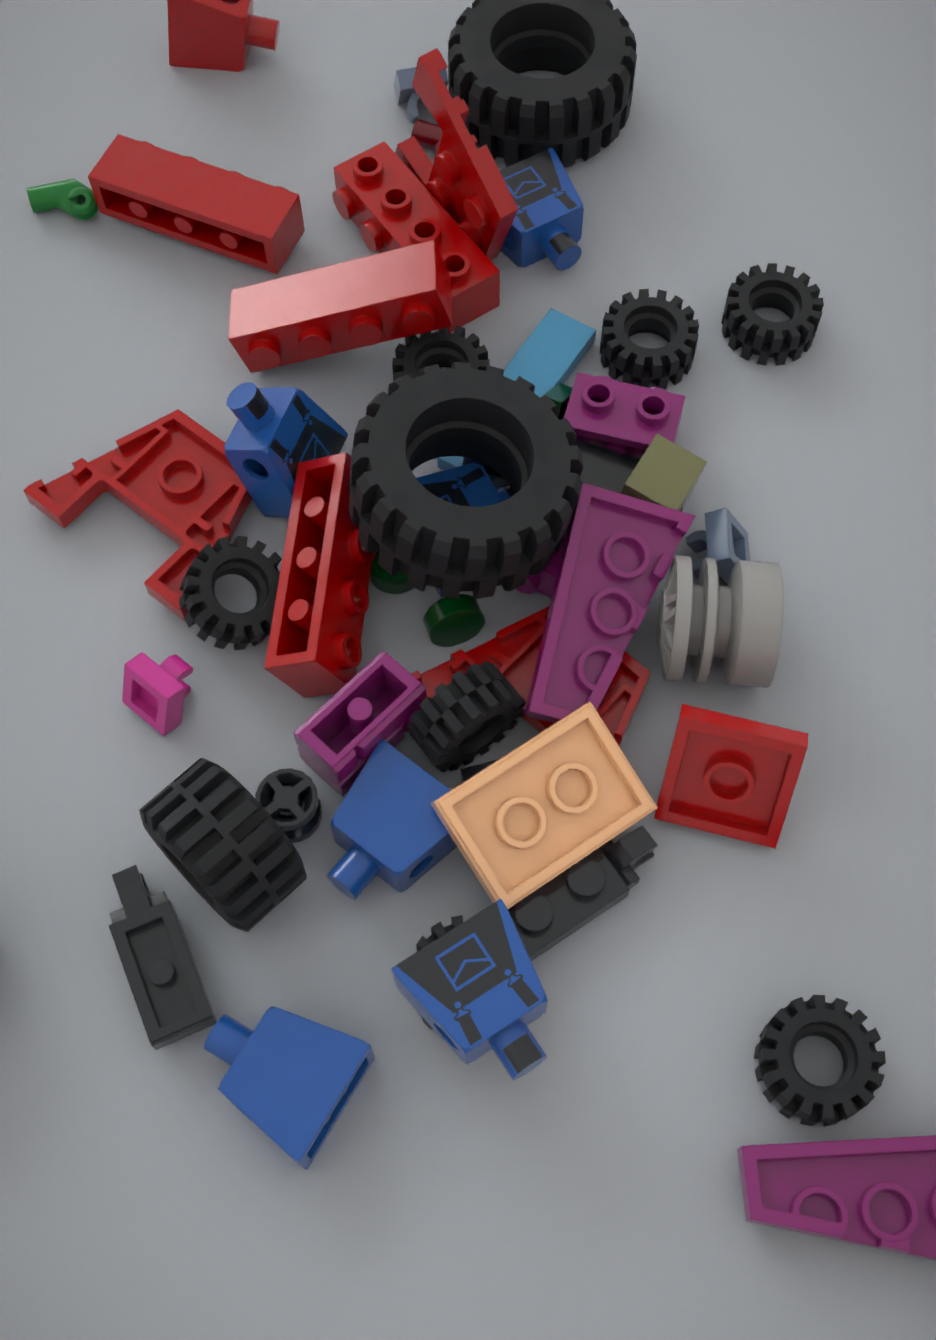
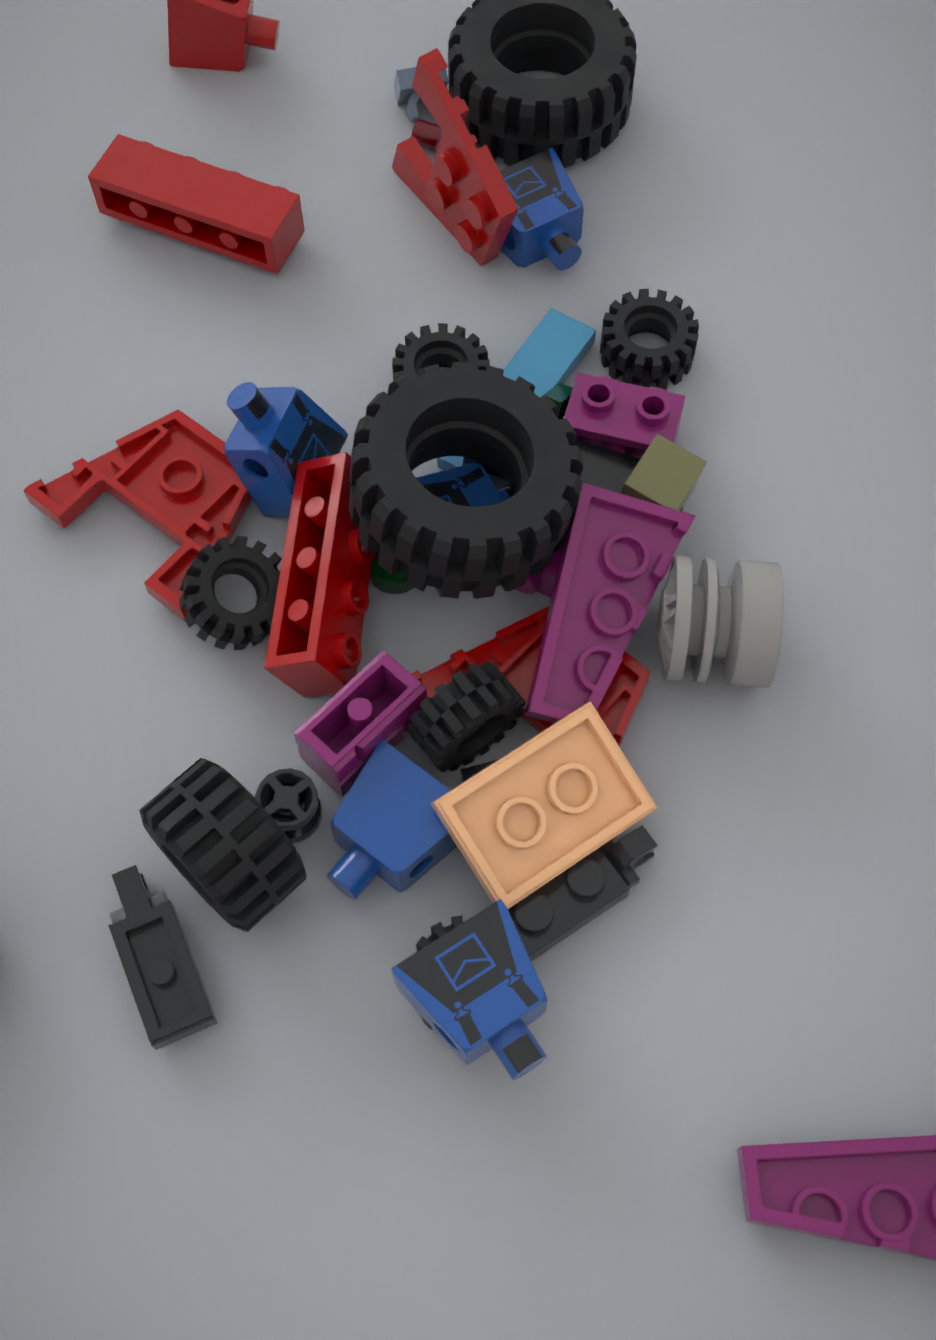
green arm [27,179,98,220] -> none
dark pink tile [122,652,193,736] -> none
blue torso [204,1006,375,1170] -> none
brick [228,240,453,373] -> none
red brick [332,141,500,333] -> none
dark green tile [423,594,485,647] -> none
red tile [654,704,808,849] -> none
sand blue tile [686,507,750,584] -> none
black tyre [721,263,824,366] -> none
black tyre [754,995,886,1127] -> none

